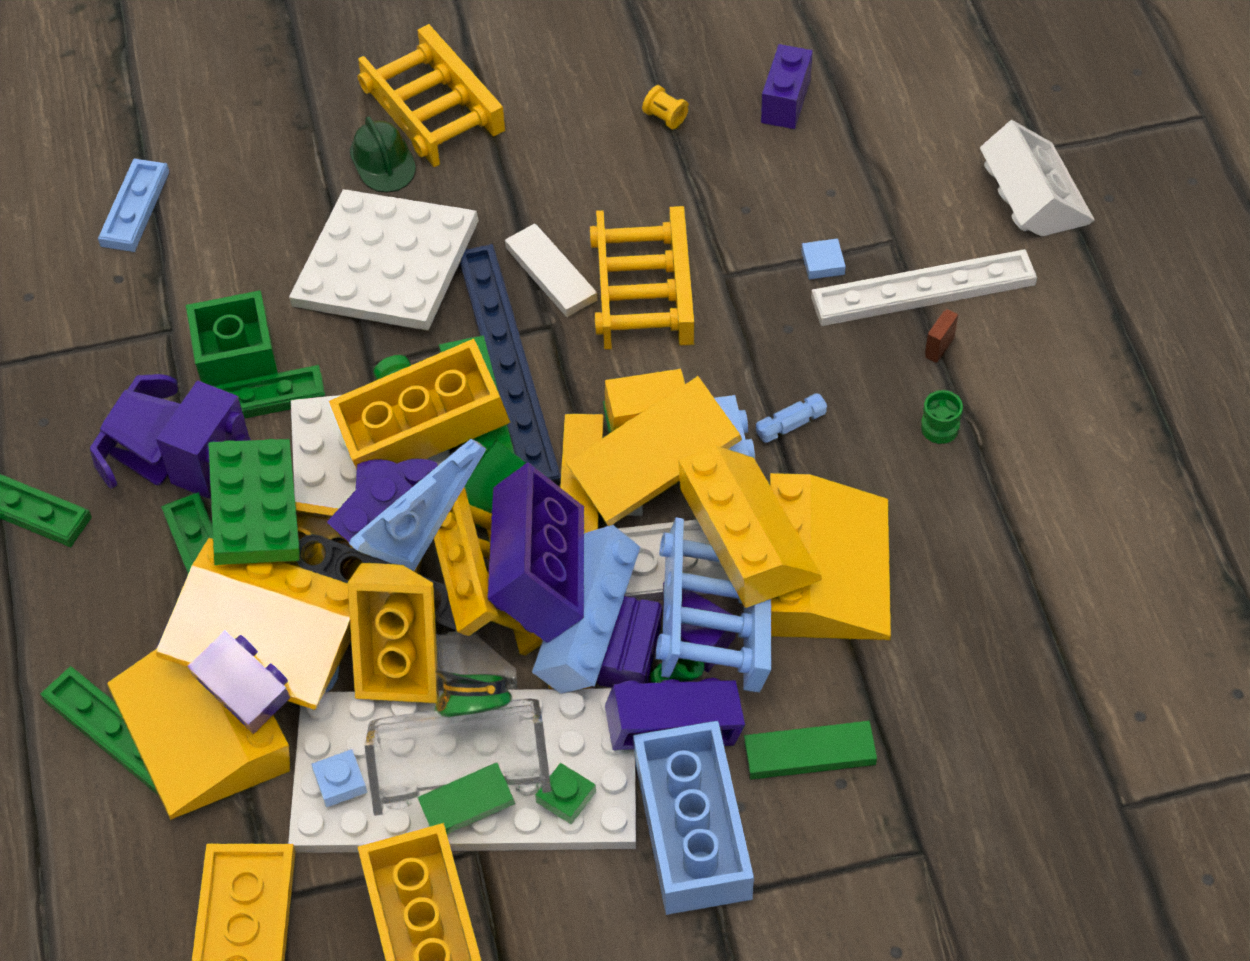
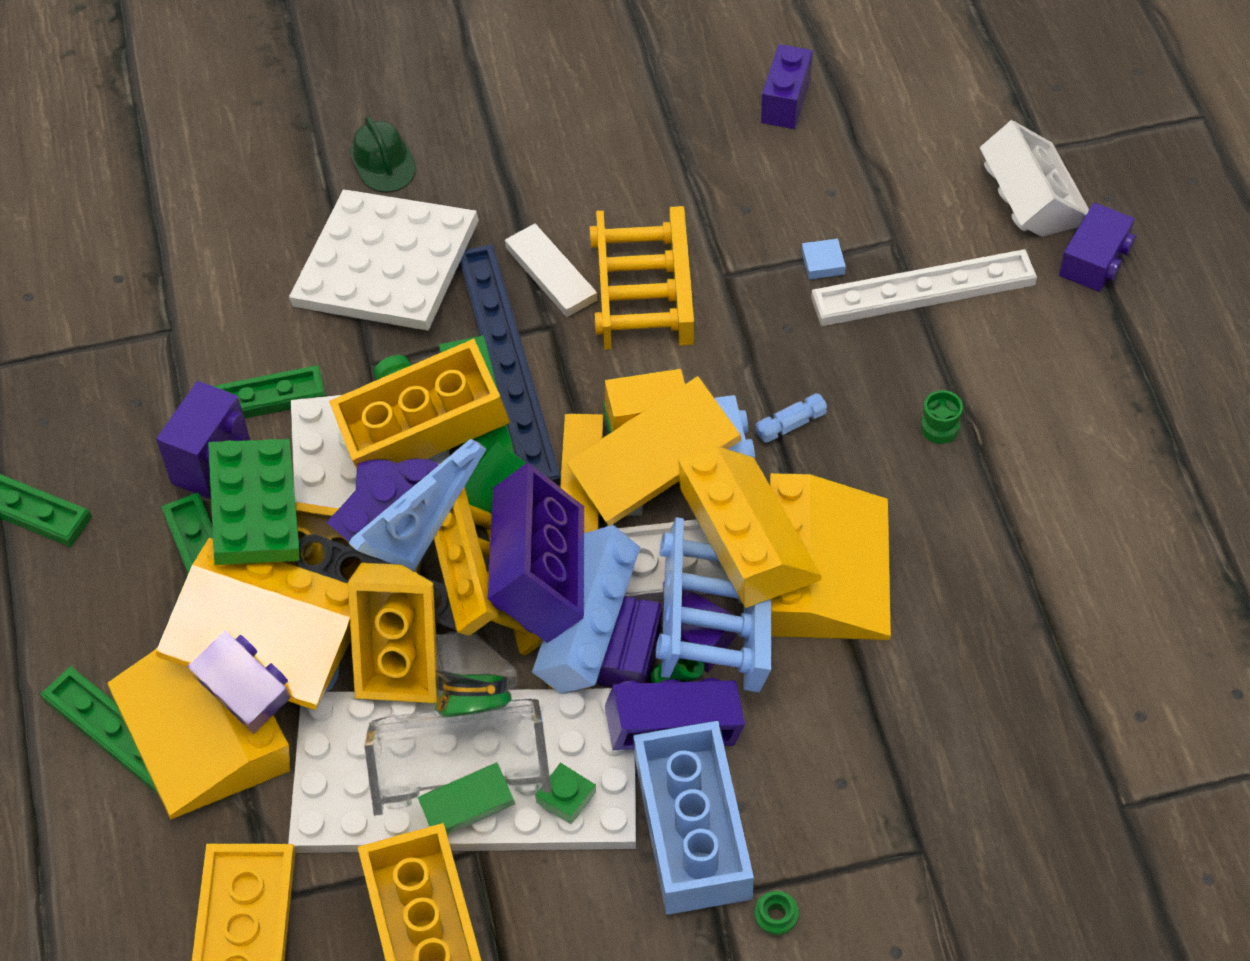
dark purple piece [90,374,180,489] -> none
light blue tile [98,159,169,252] -> none
green brick [186,290,278,386] -> none
light blue plate [311,749,367,807] -> none
yellow fence [357,24,505,167] -> none
yellow bush [642,85,689,130] -> none
green tile [744,721,877,780] -> none
copper tile [925,309,958,363] -> none
none -> green plate [754,891,799,935]
none -> dark purple brick [1059,202,1136,292]

